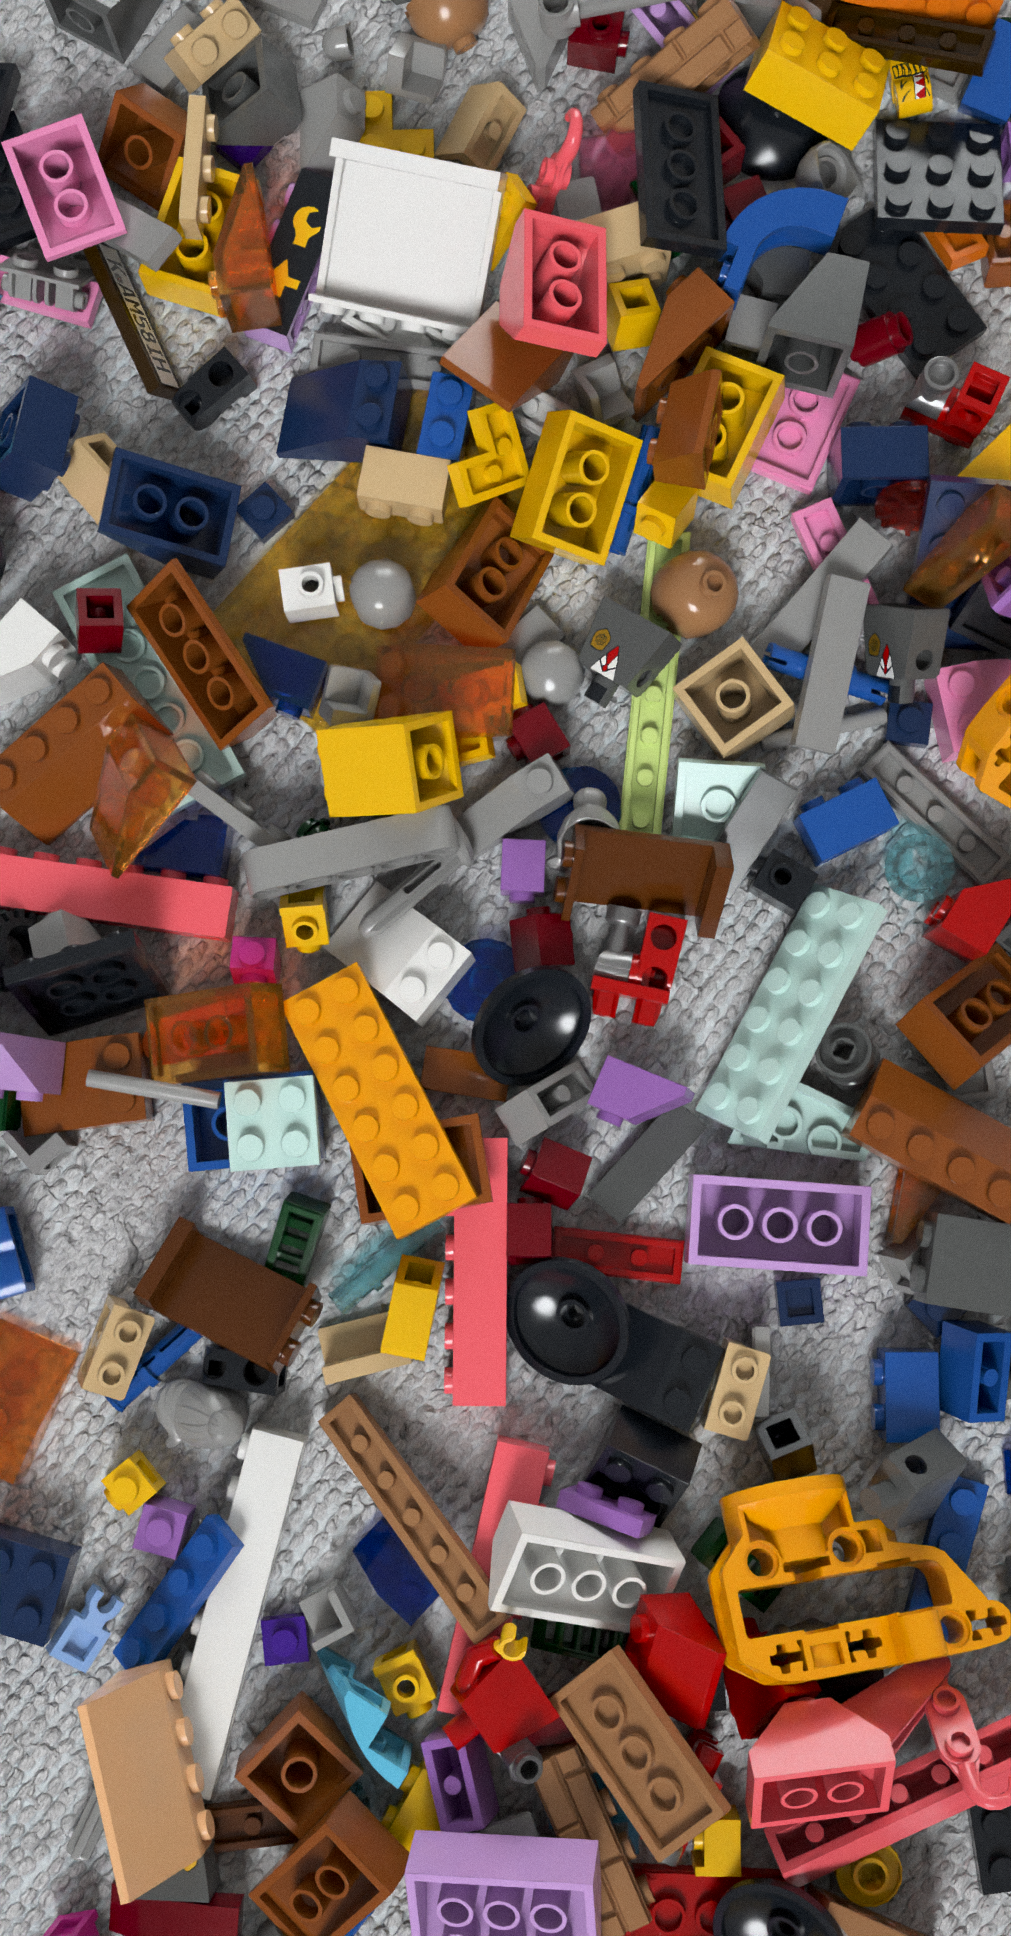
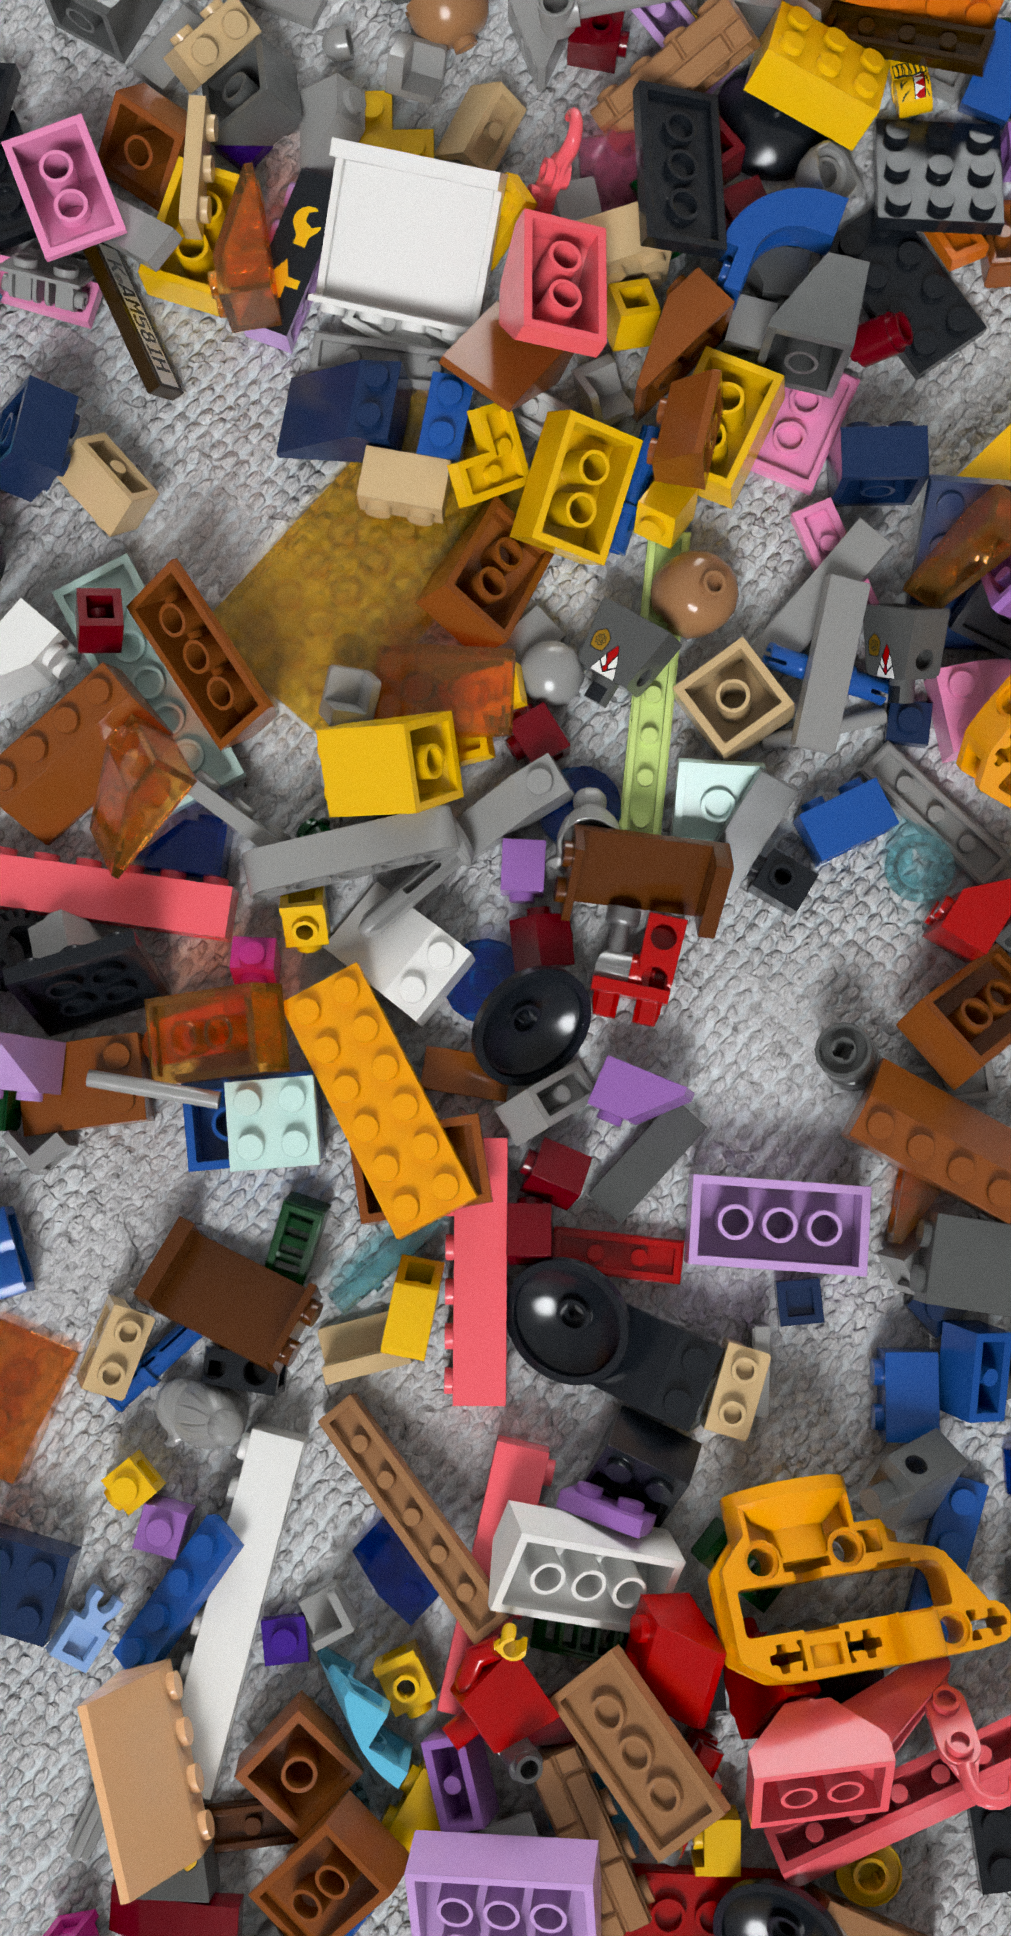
dark blue slope [97,447,241,580] -> none
black leg [172,346,258,431] -> none
dark blue plate [236,481,295,544] -> none
clear blue slope [243,632,329,720] -> none
white brick [278,562,345,623] -> none
light grey hair [349,558,417,630] -> none
light aqua plate [695,883,888,1145] -> none
light aqua wing [726,1082,869,1162] -> none
black brick [753,1407,817,1482] -> none
clear red wheel [875,480,928,536] -> none
red hips [899,356,1010,449] -> none

